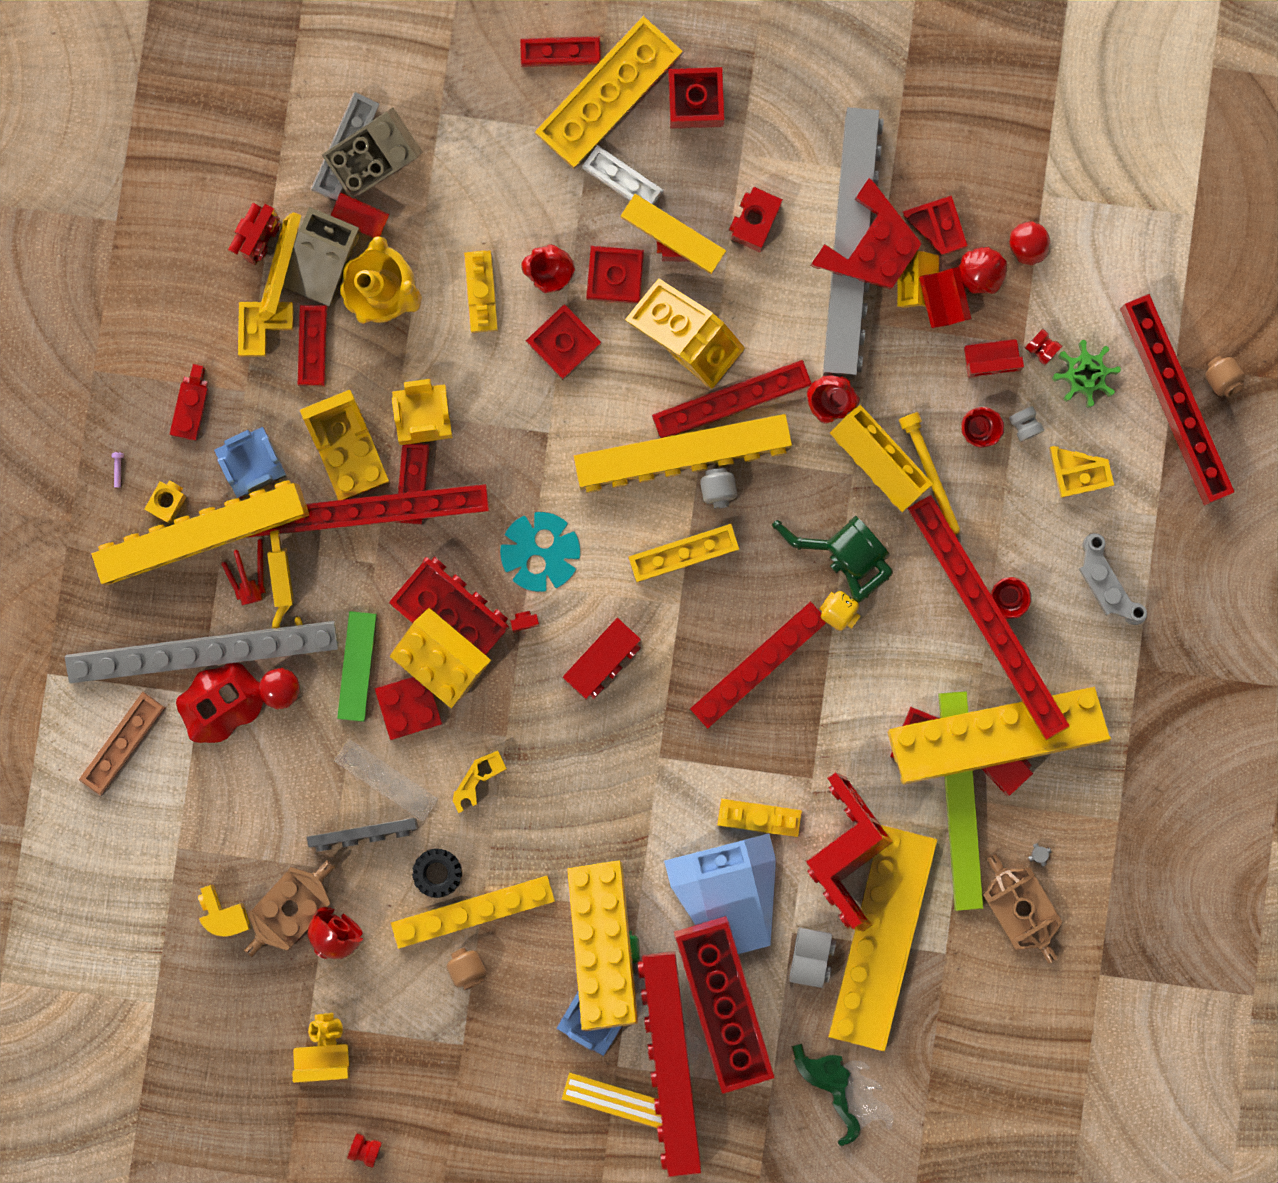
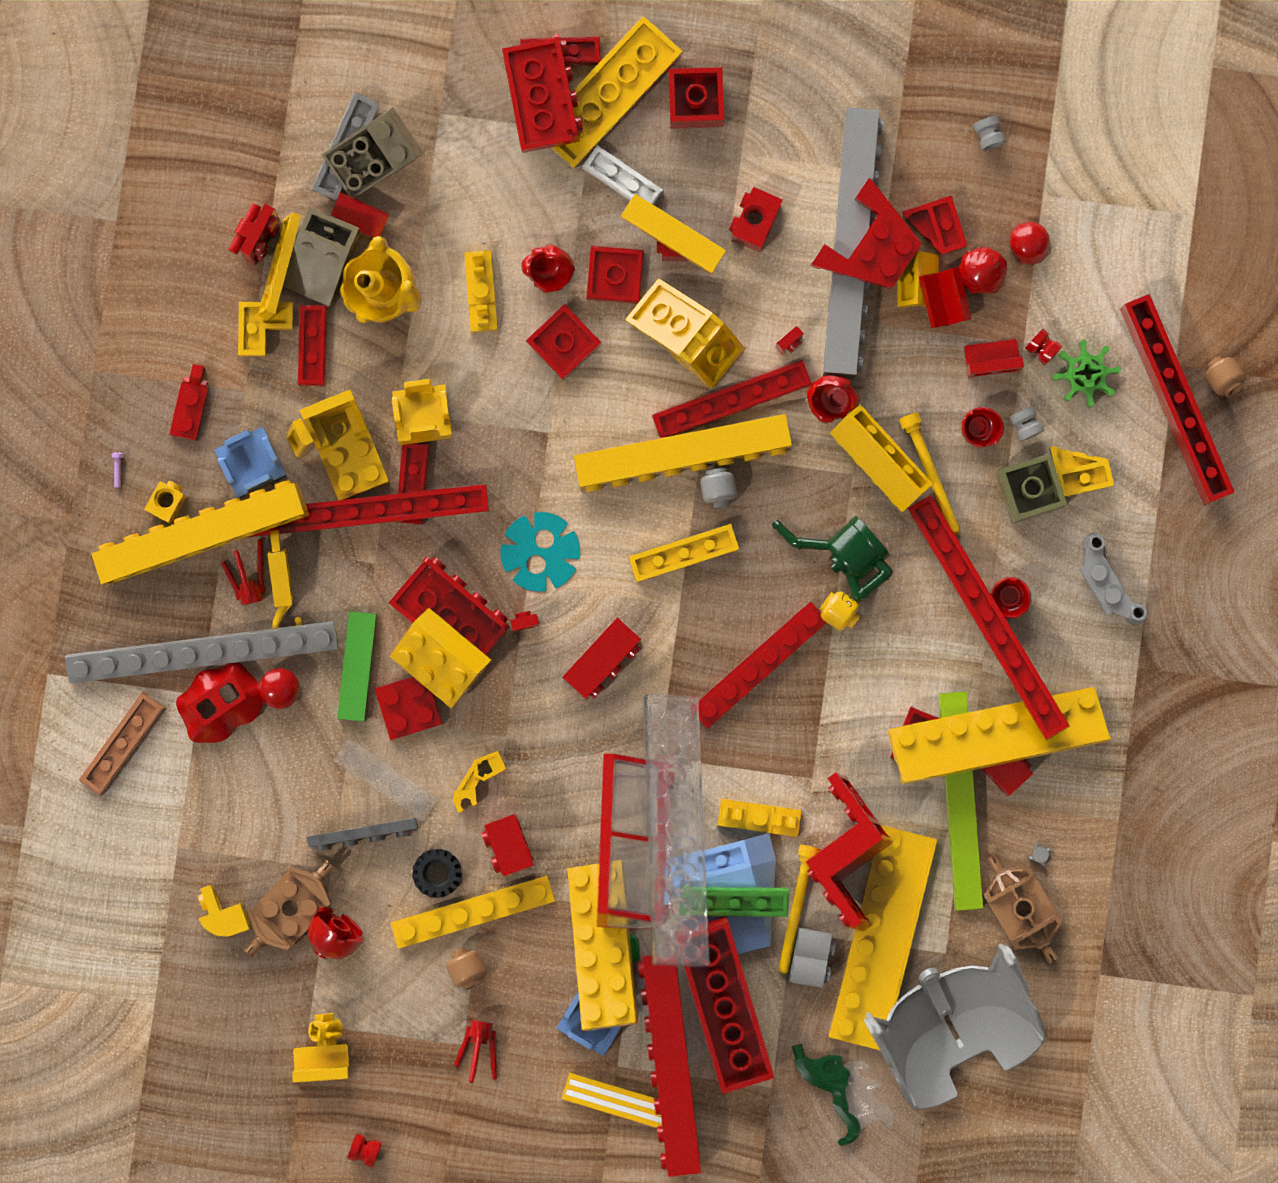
none -> yellow tile [286,418,314,459]
none -> red plant [454,1020,497,1083]
none -> red brick [481,813,535,877]
none -> red bracket [502,33,583,153]
none -> clear windscreen [597,753,674,930]
none -> clear plate [644,693,709,967]
none -> bright green tile [678,887,789,917]
none -> red plate [775,326,804,355]
none -> yellow piece [778,844,821,974]
none -> light grey piece [864,944,1047,1110]
none -> light grey wheel [973,116,1007,151]
none -> olive brick [995,453,1067,524]

